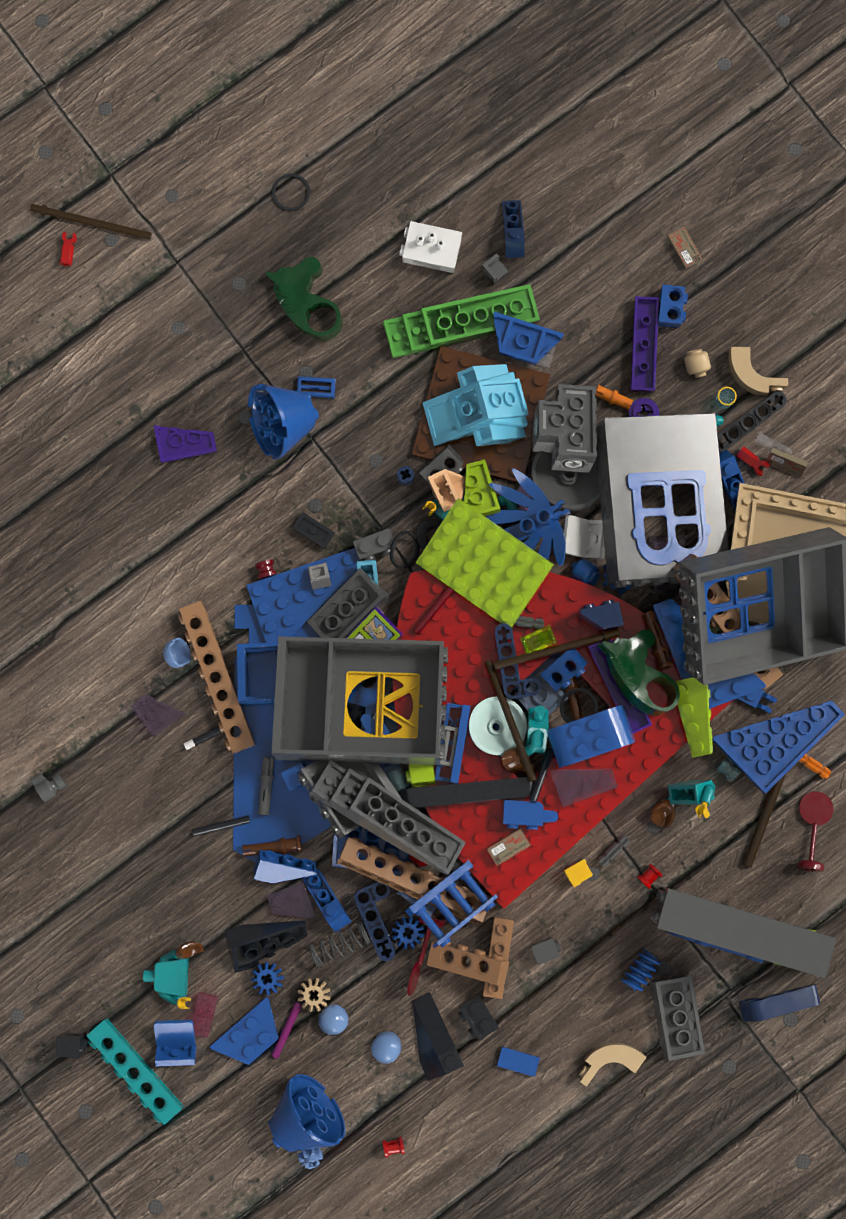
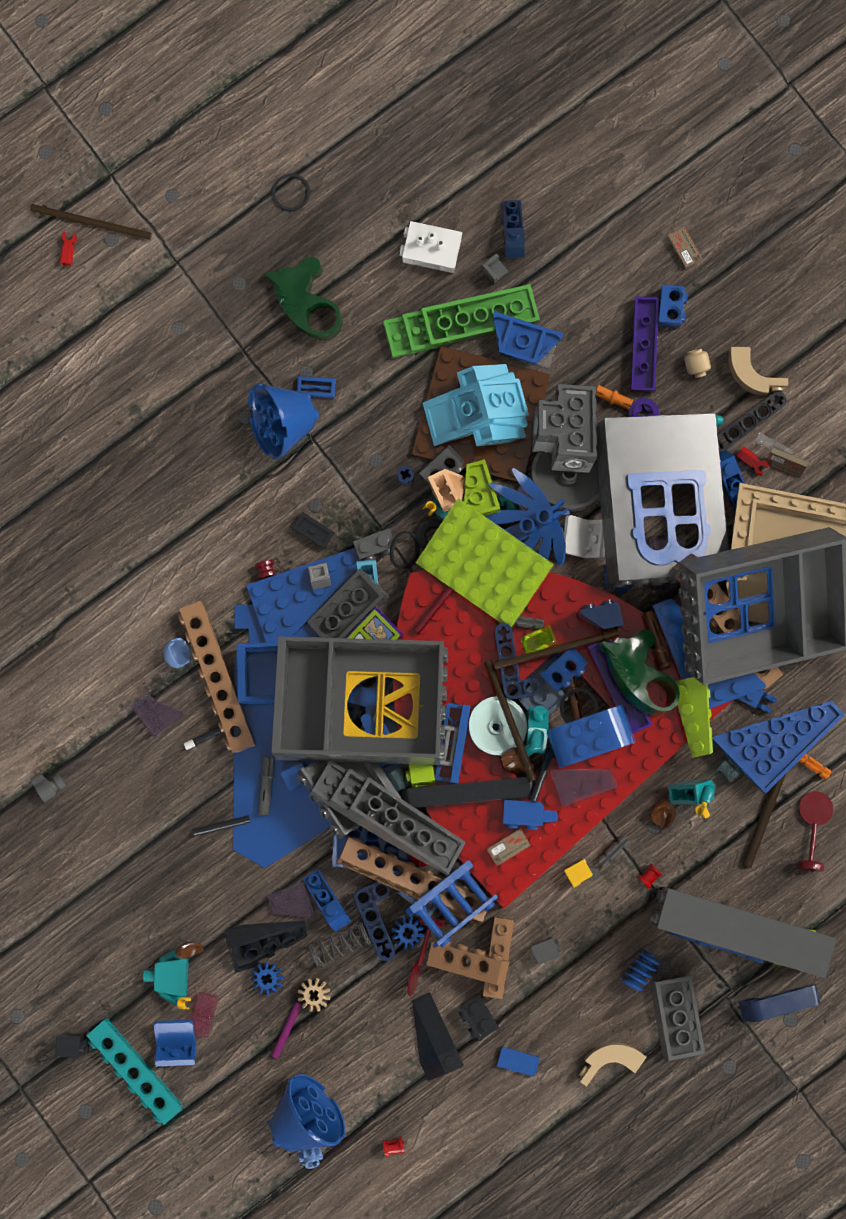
dark purple wing [154,425,217,463] -> none
blue wing [210,996,279,1065] -> none
reddish brown pin [242,835,302,857] -> none
slope [253,850,316,883] -> none
medium blue hair [318,1005,349,1035] -> none
medium blue hair [371,1031,402,1064] -> none
blue head [570,559,600,586] -> none
clear light blue wheel [715,387,737,409] -> none

